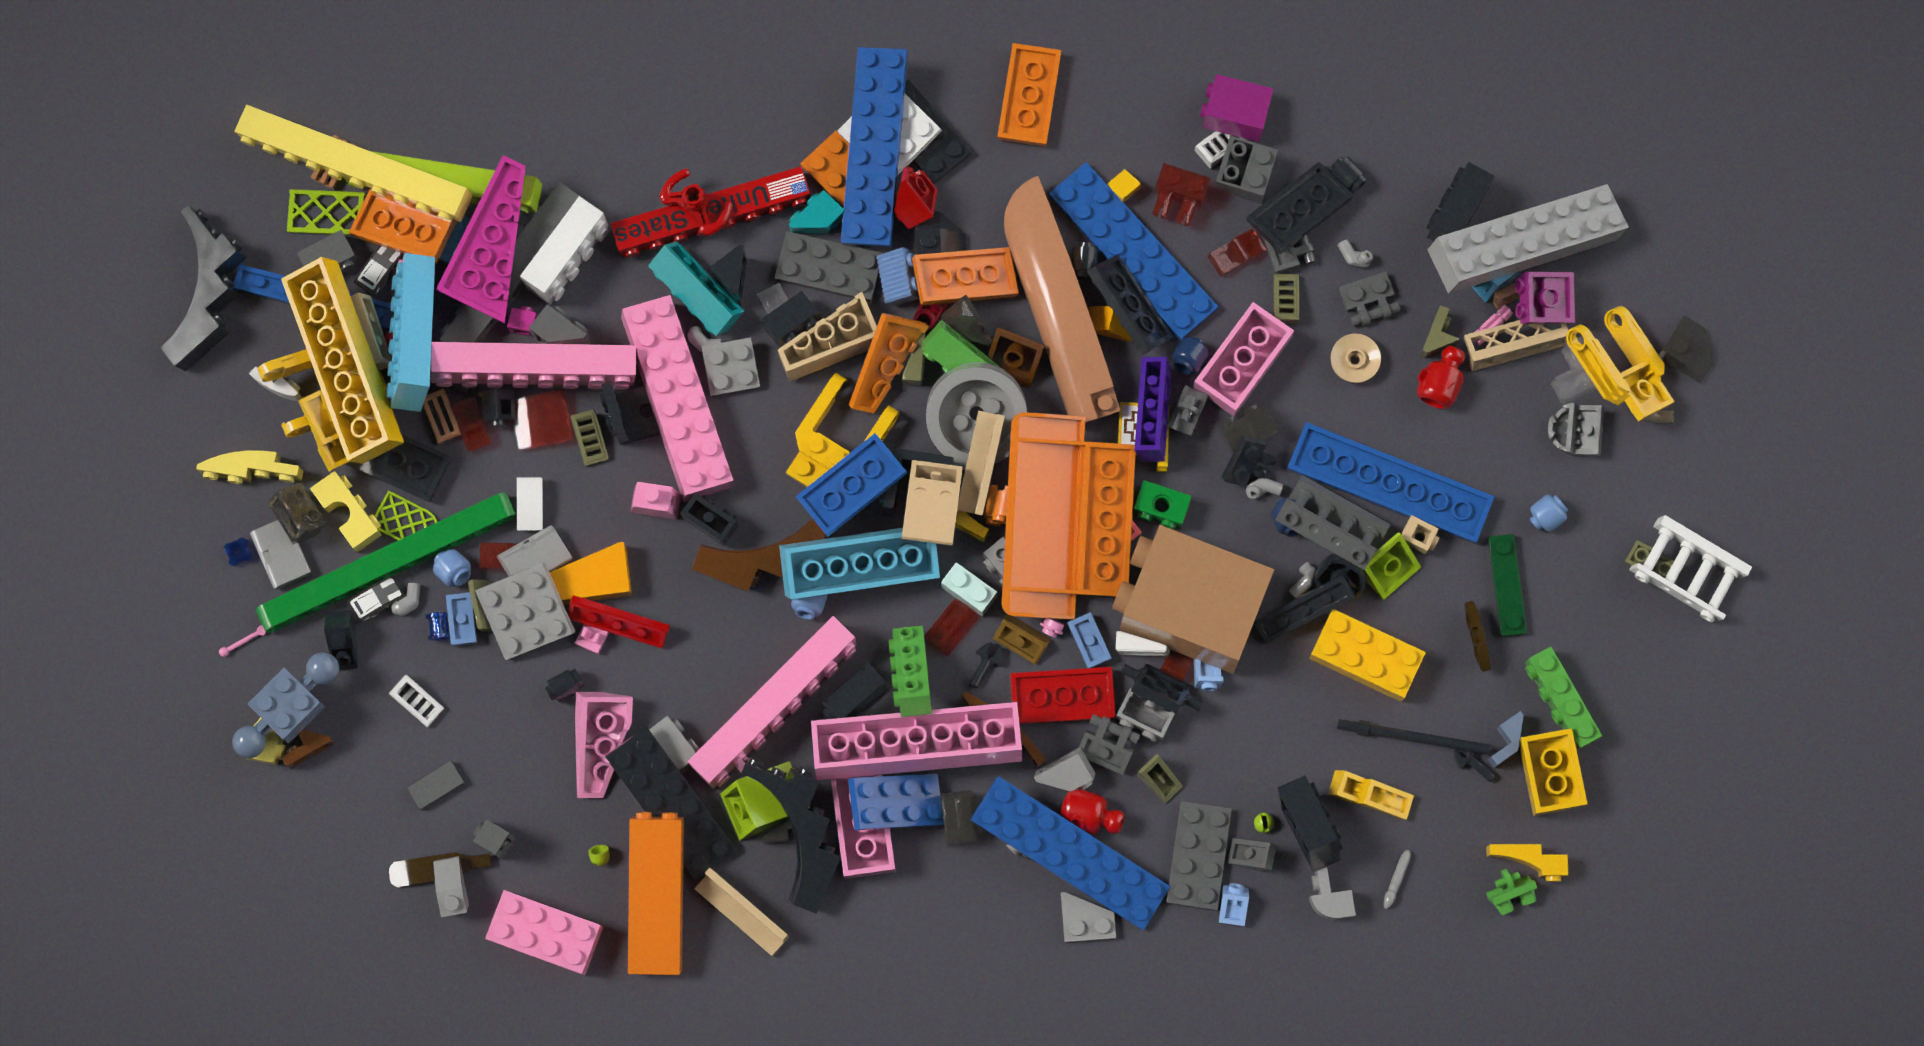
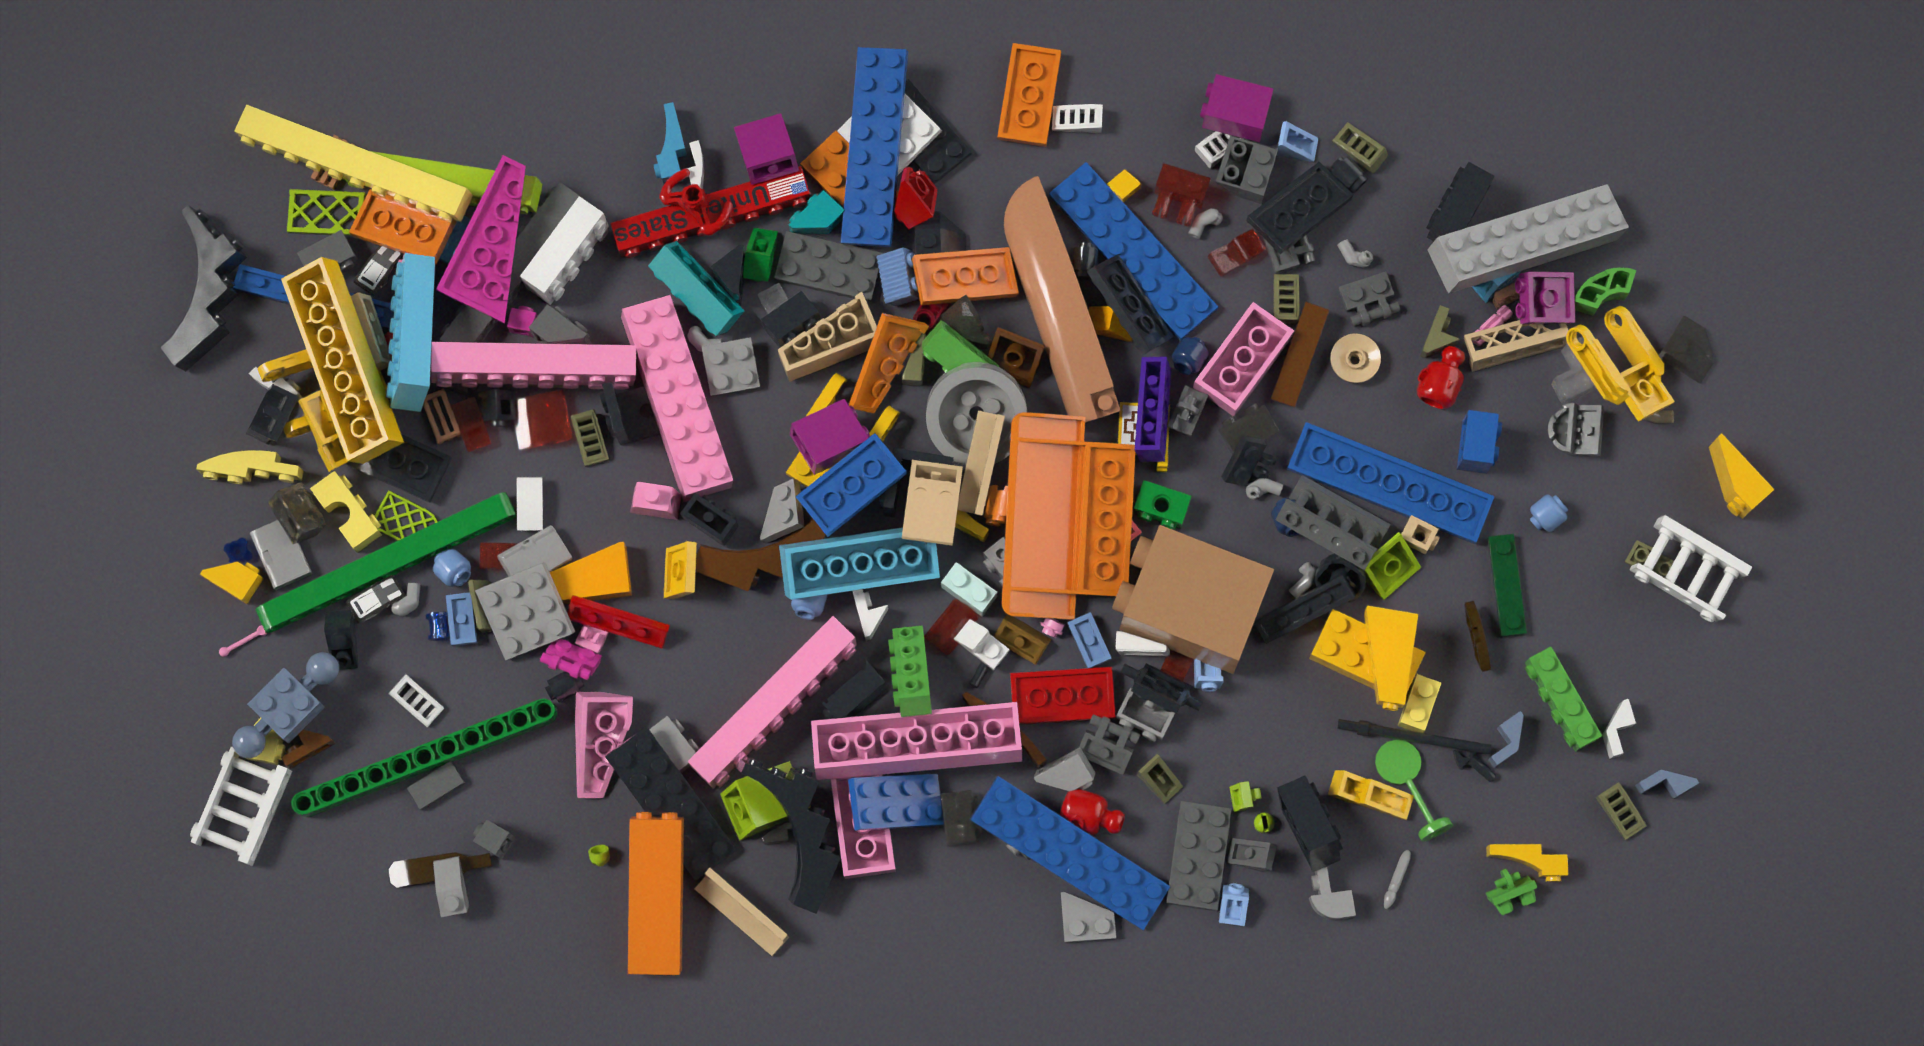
bright pink brick [485,890,603,976] -> none
yellow slope [1519,728,1587,816] -> none
none -> white fence [190,747,292,866]
none -> yellow slope [200,562,263,604]
none -> black window [246,384,299,445]
none -> green beam [291,698,558,817]
none -> dark pink plate [540,639,602,680]
none -> dark azure slope [653,102,687,184]
none -> yellow tile [664,541,697,599]
none -> white slope [687,140,704,189]
none -> magenta brick [734,113,799,185]
none -> green slope [743,228,778,282]
none -> light grey wing [760,478,804,543]
none -> magenta brick [790,399,870,475]
none -> white slope [852,589,889,641]
none -> white slope [954,619,1009,670]
none -> white slope [1052,104,1103,133]
none -> light grey arm [1188,208,1223,239]
none -> lime tile [1229,781,1262,812]
none -> reddish brown slope [1271,301,1330,407]
none -> light blue slope [1277,121,1318,162]
none -> olive slope [1332,122,1388,173]
none -> yellow slope [1364,606,1418,711]
none -> bright green piece [1375,740,1453,842]
none -> light yellow piece [1398,674,1441,733]
none -> blue brick [1457,410,1502,474]
none -> bright green brick [1574,268,1636,316]
none -> olive slope [1596,782,1646,840]
none -> white slope [1602,699,1636,759]
none -> sand blue slope [1635,770,1699,799]
none -> yellow slope [1709,433,1774,519]

